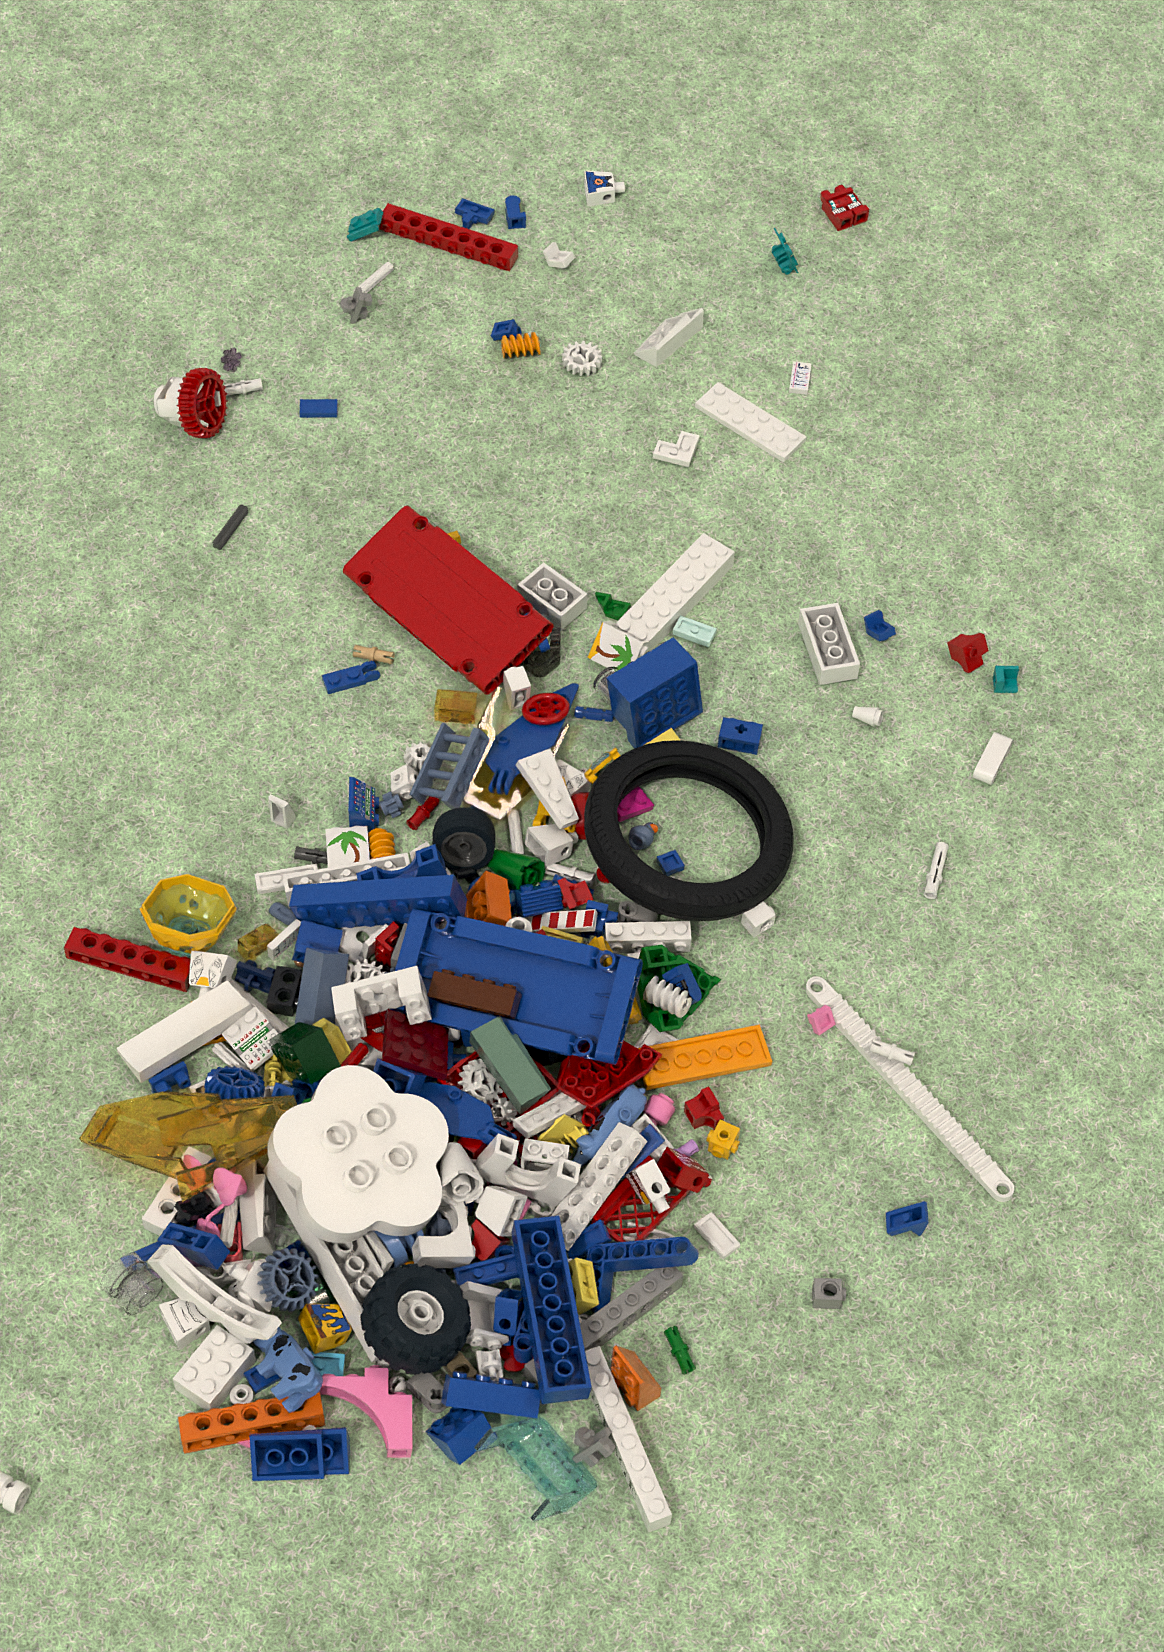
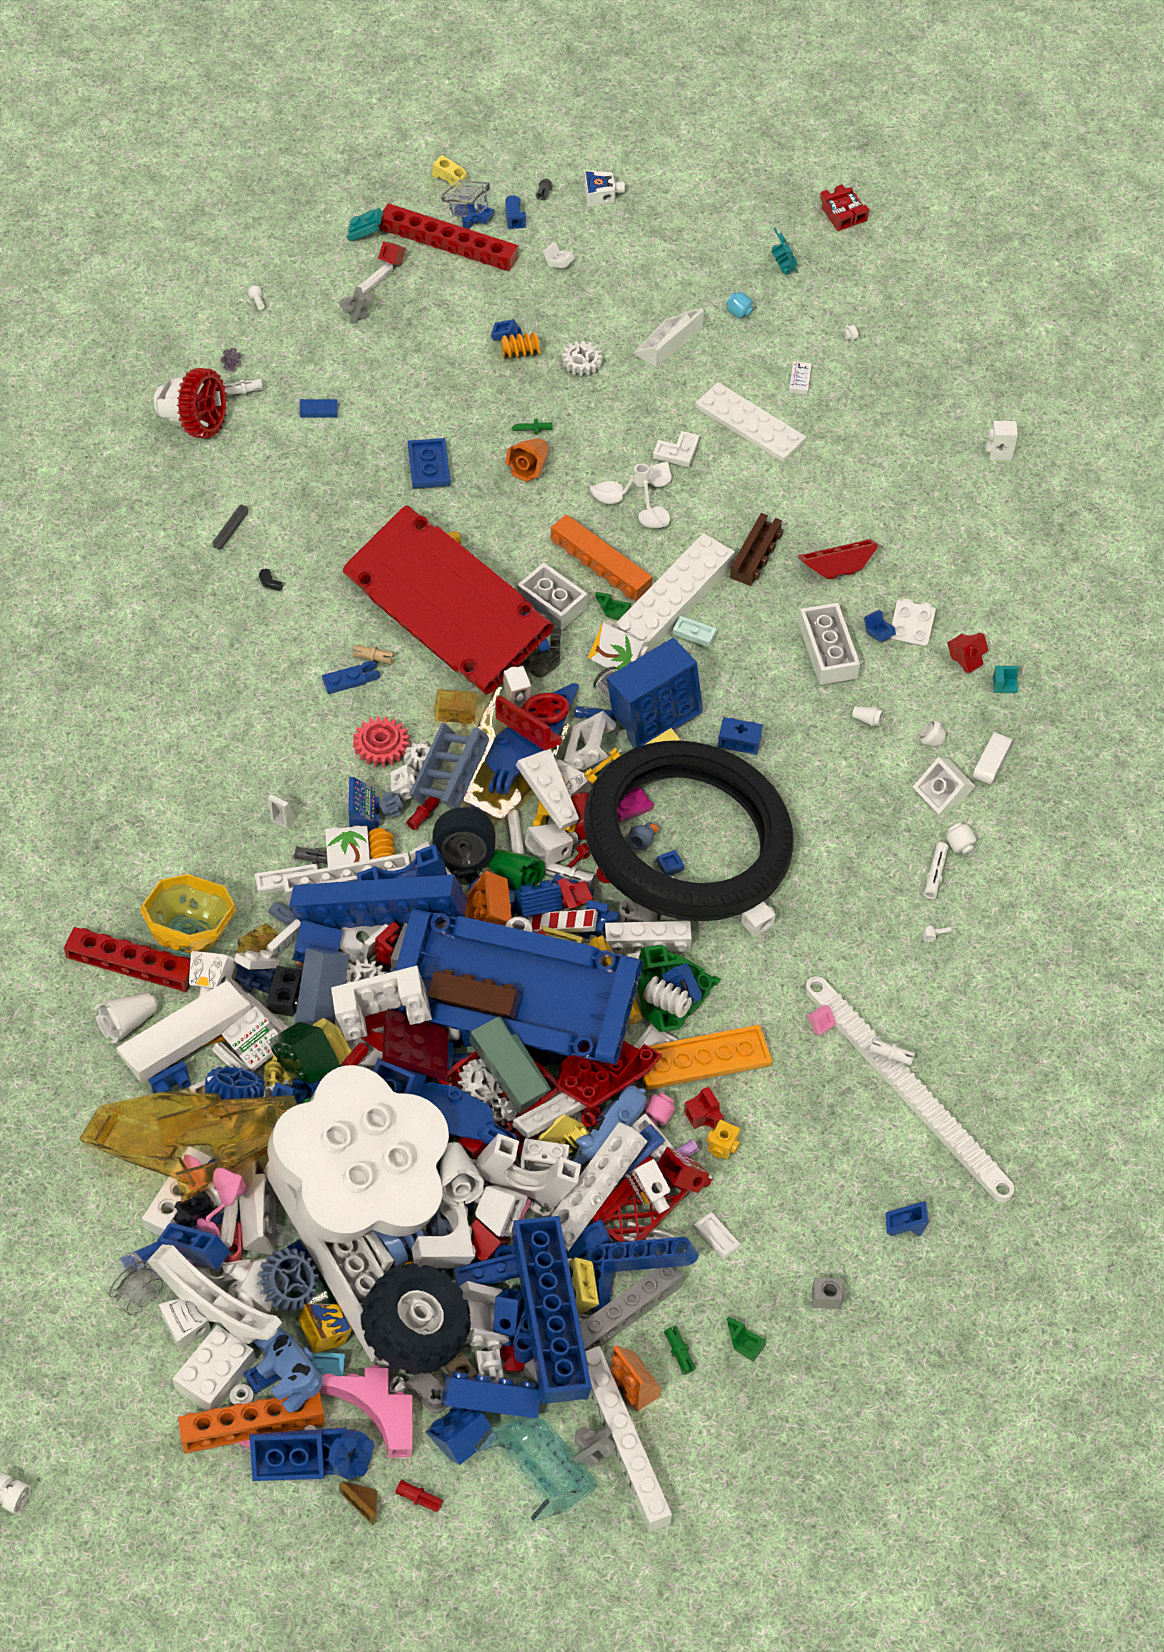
none -> white cone [95,993,158,1043]
none -> white plate [234,950,280,970]
none -> white bar [248,285,265,310]
none -> black arm [259,569,283,591]
none -> blue plate [329,1429,374,1479]
none -> pearl gold slope [339,1481,377,1525]
none -> coral gear [353,716,409,767]
none -> red brick [378,241,406,265]
none -> red axle [395,1479,443,1512]
none -> blue plate [408,438,450,489]
none -> light yellow leg [432,155,467,187]
none -> clear panel [441,180,490,217]
none -> red fence [495,695,562,751]
none -> orange cone [505,438,549,482]
none -> green piece [511,419,553,435]
none -> dark grey pin [536,178,552,201]
none -> orange brick [550,514,653,601]
none -> white panel [564,711,616,771]
none -> red hand [567,843,590,868]
none -> white plant [590,461,671,528]
none -> medium azure head [726,291,754,319]
none -> green slope [727,1316,766,1362]
none -> reddish brown brick [730,513,784,586]
none -> red wedge [798,539,878,579]
none -> white plate [843,325,858,342]
none -> white bracket [890,598,936,646]
none -> white slope [913,757,975,815]
none -> white cone [919,721,946,747]
none -> white hand [923,926,952,942]
none -> white head [946,822,977,855]
none -> white brick [985,421,1018,460]

